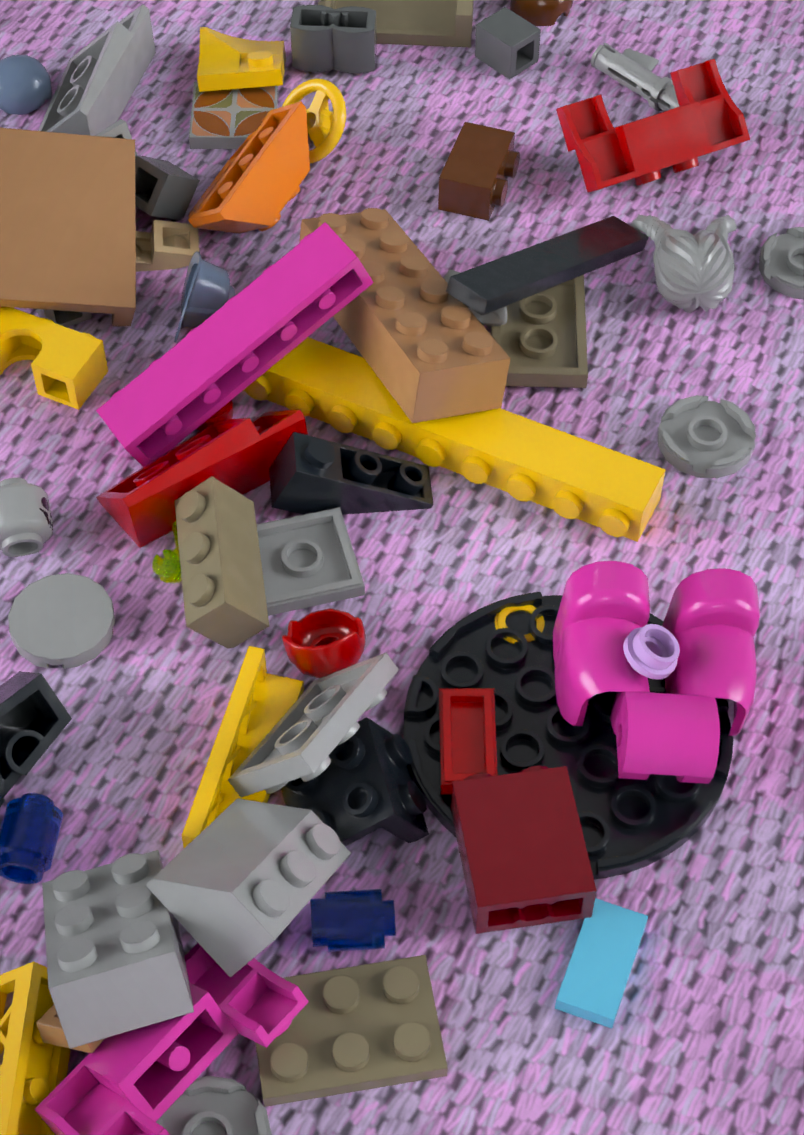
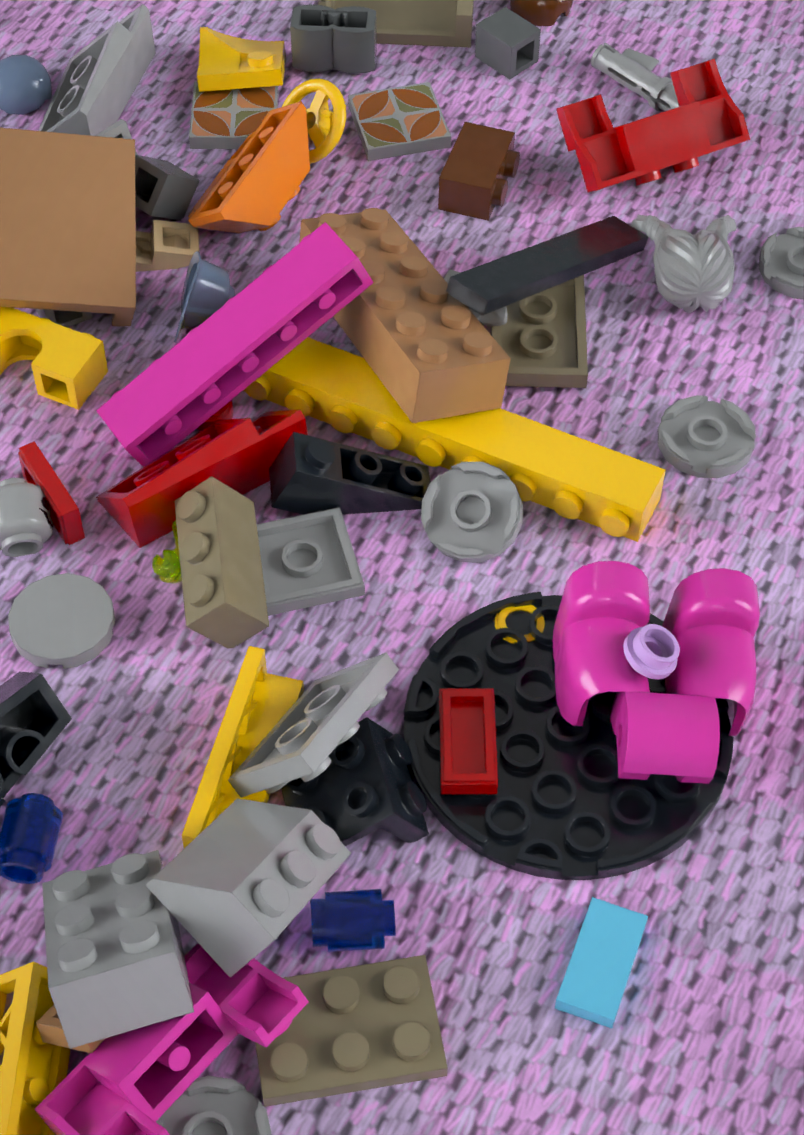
red hair [282,608,366,678] -> none
dark red brick [451,765,597,934] -> none
none -> red tile [18,441,85,545]
none -> tile [348,82,451,161]
none -> light grey tile [421,462,523,563]

